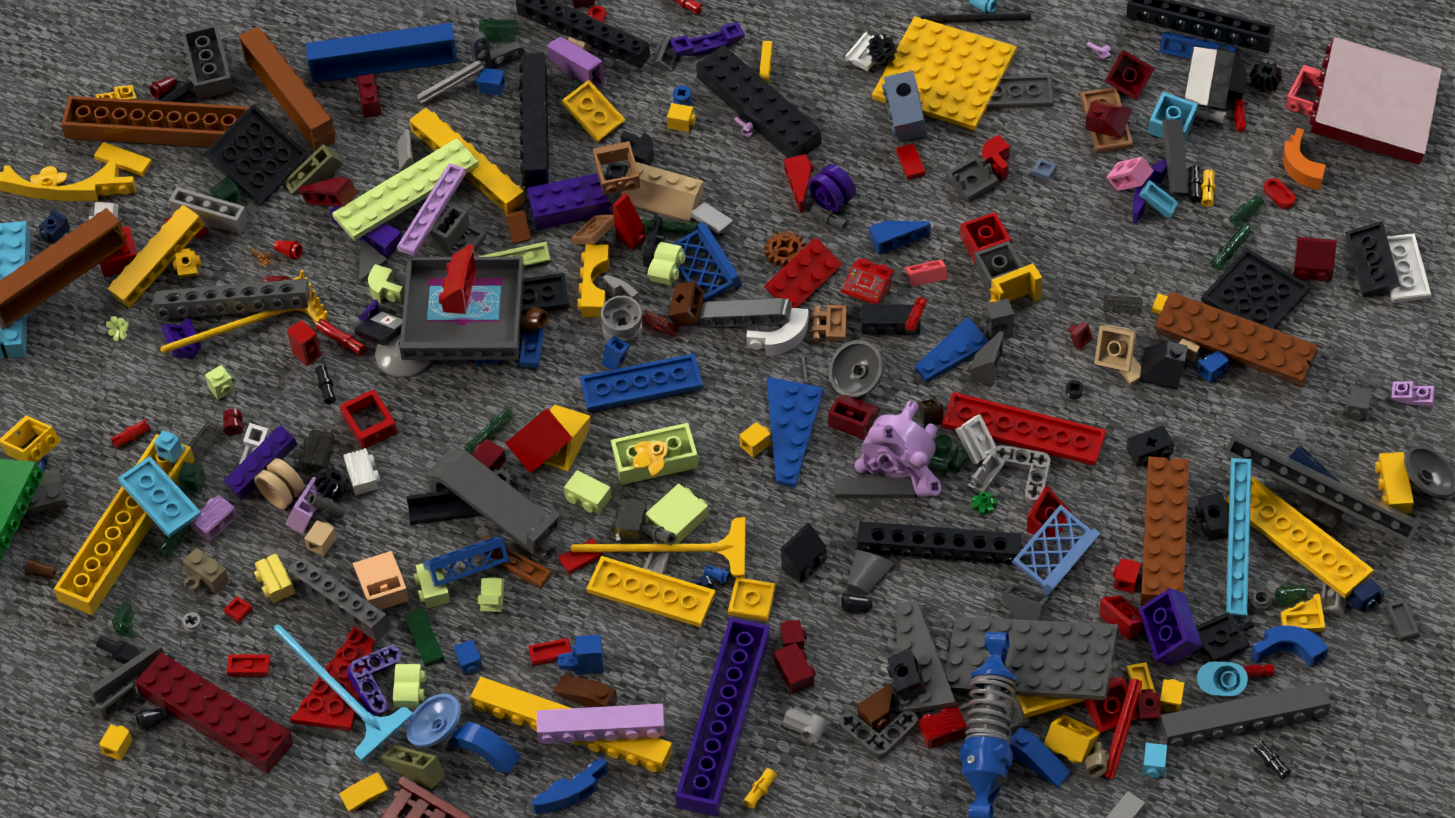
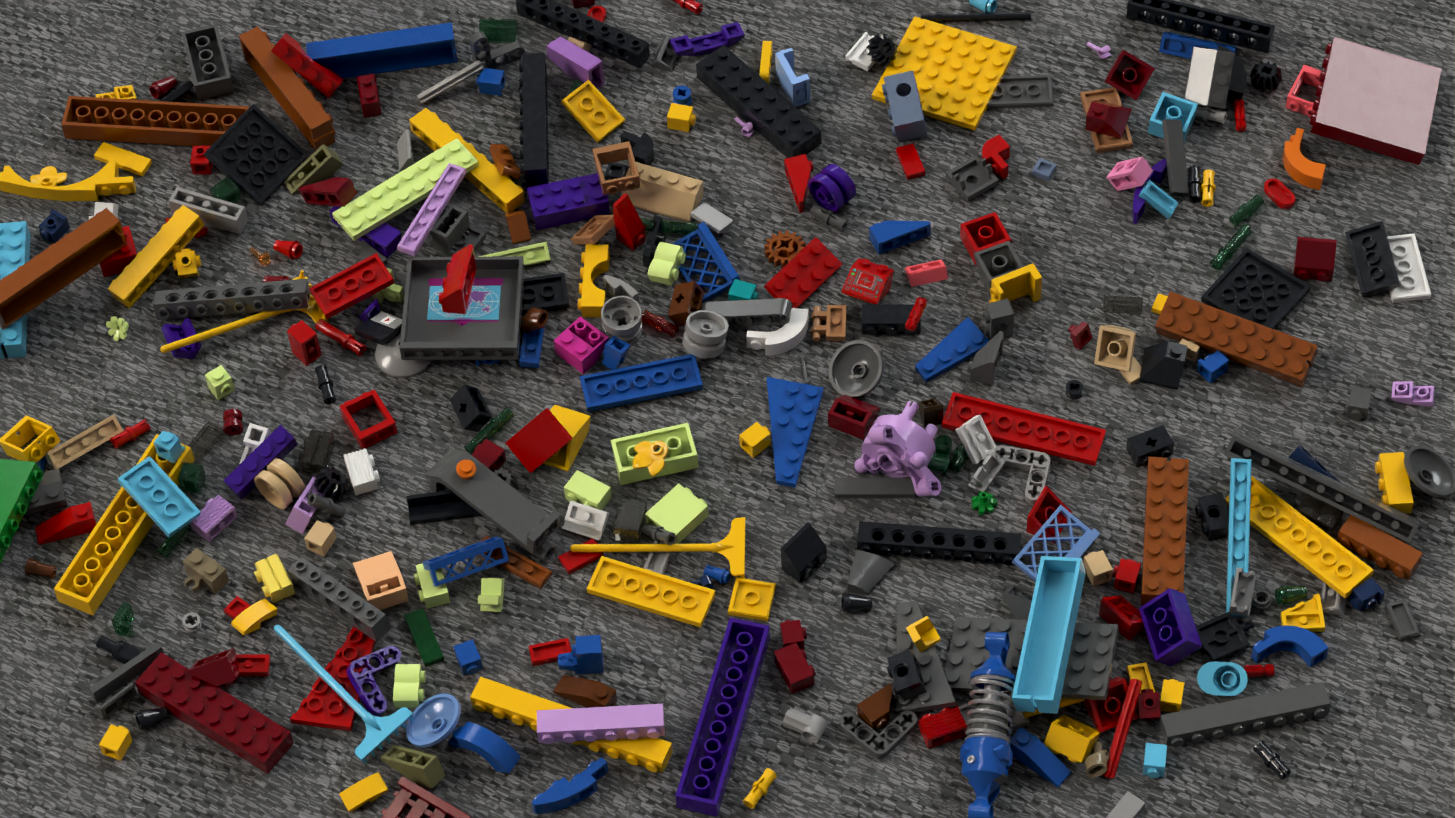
none -> red slope [35,502,97,545]
none -> tan plate [46,415,123,469]
none -> dark red slope [188,648,239,687]
none -> red brick [190,145,213,175]
none -> yellow slope [231,598,277,635]
none -> red arch [271,33,343,98]
none -> red plate [309,253,395,319]
none -> black brick [450,384,492,432]
none -> orange plate [456,460,476,479]
none -> dark orange plate [489,143,521,179]
none -> dark pink slope [553,317,609,374]
none -> white plate [562,501,609,540]
none -> light grey wheel [682,310,729,358]
none -> teal brick [728,279,759,301]
none -> light blue panel [775,48,810,107]
none -> yellow panel [906,616,941,653]
none -> medium azure piece [1012,556,1086,714]
none -> tan brick [1083,550,1113,587]
none -> light grey hinge [1229,567,1256,616]
none -> dark orange brick [1337,515,1423,580]

